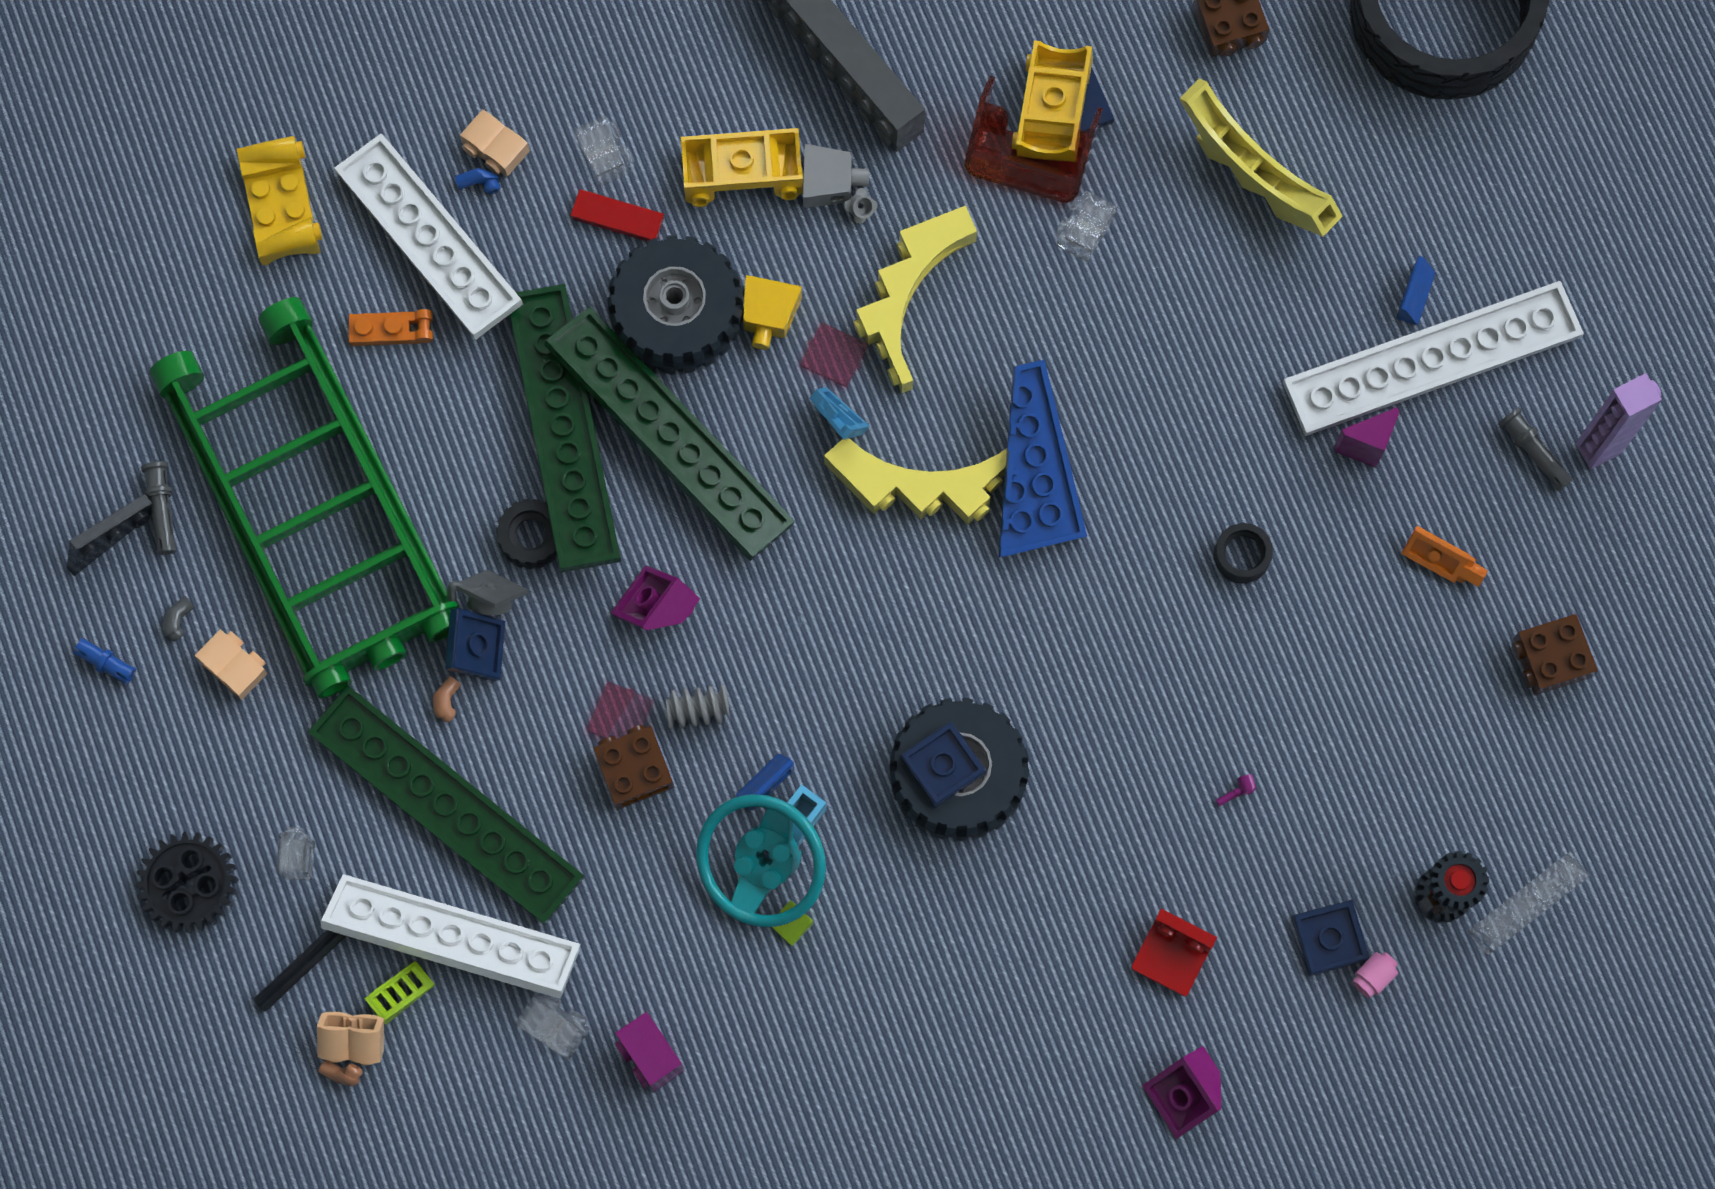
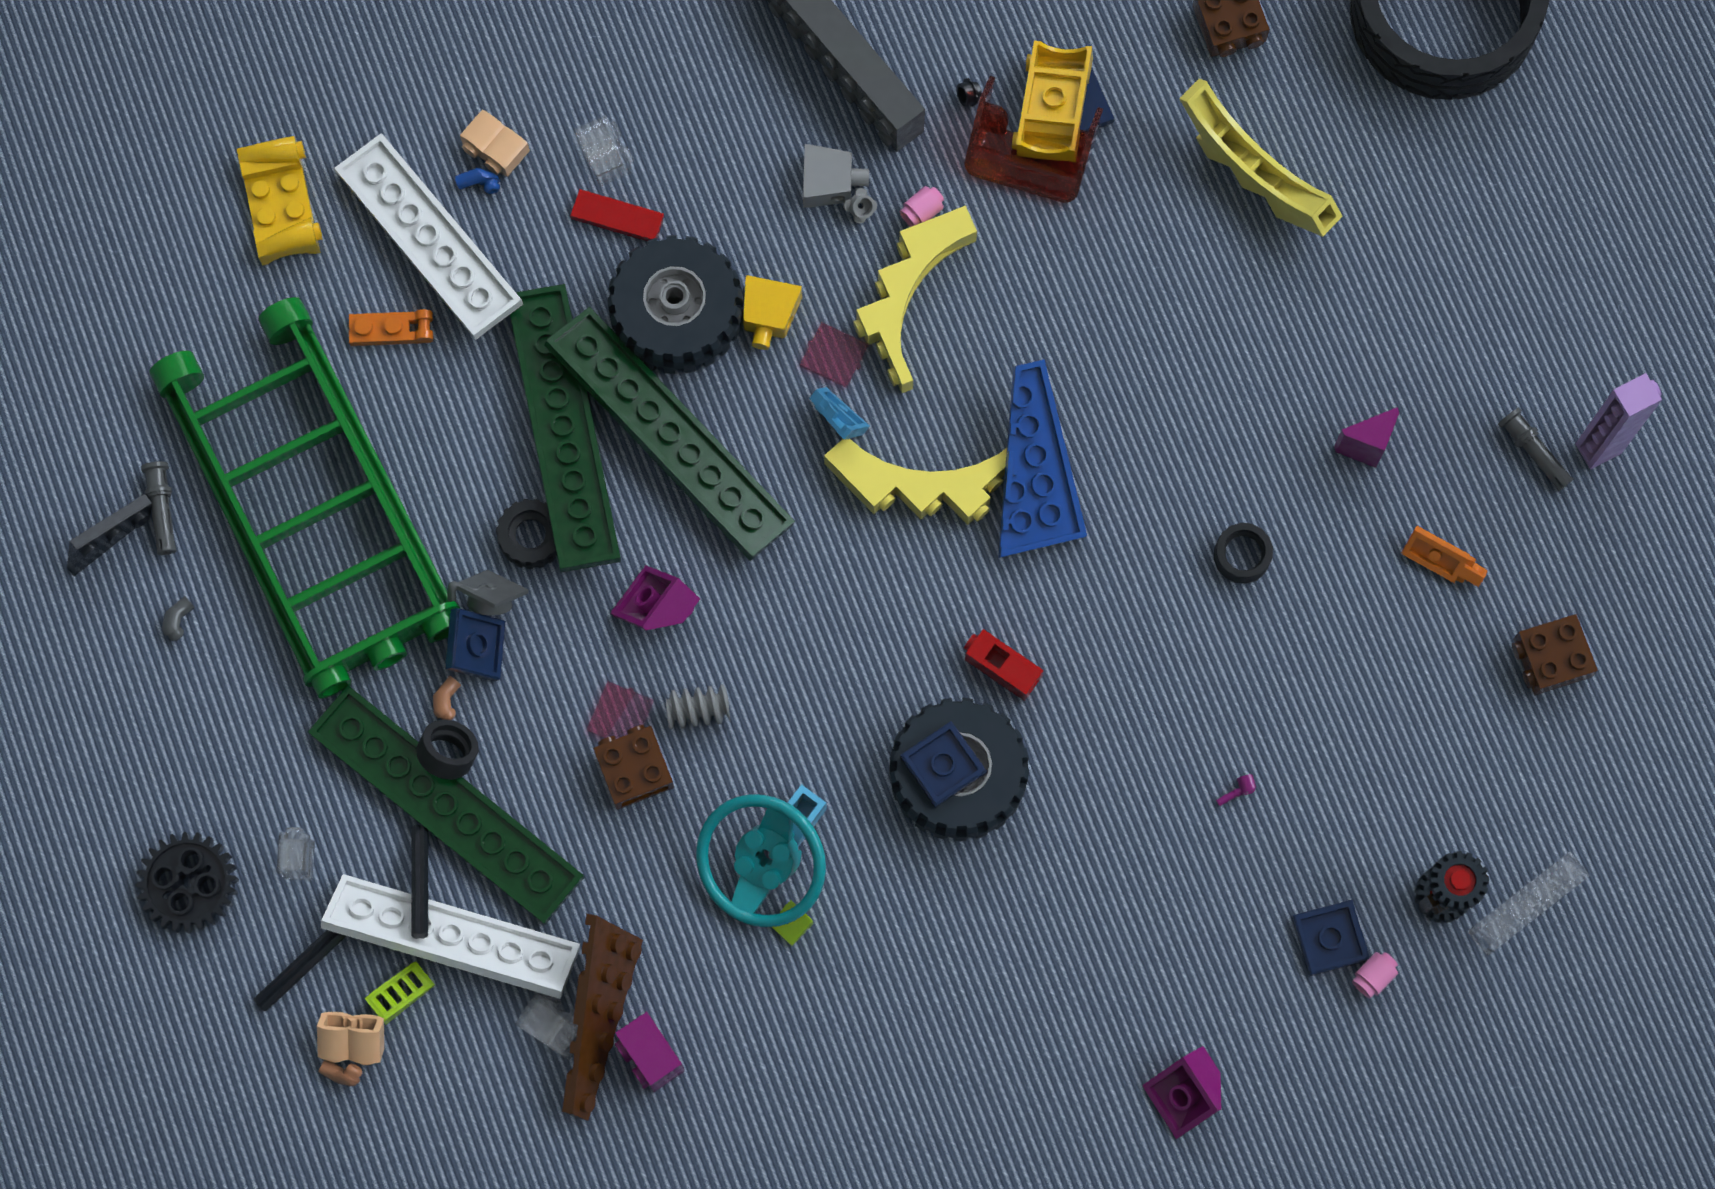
blue pin [73,638,136,685] -> none
light nougat brick [195,629,267,700] -> none
yellow piece [681,128,803,207] -> none
blue slope [736,754,794,811] -> none
clear brick [1055,190,1118,262] -> none
red bracket [1131,908,1217,997] -> none
white plate [1283,281,1584,436] -> none
blue slope [1396,256,1435,325] -> none
none -> black axle [411,825,428,939]
none -> black tyre [416,719,479,780]
none -> reddish brown wing [562,913,643,1121]
none -> bright pink brick [899,186,944,227]
none -> black plate [956,78,982,107]
none -> red brick [964,629,1044,701]

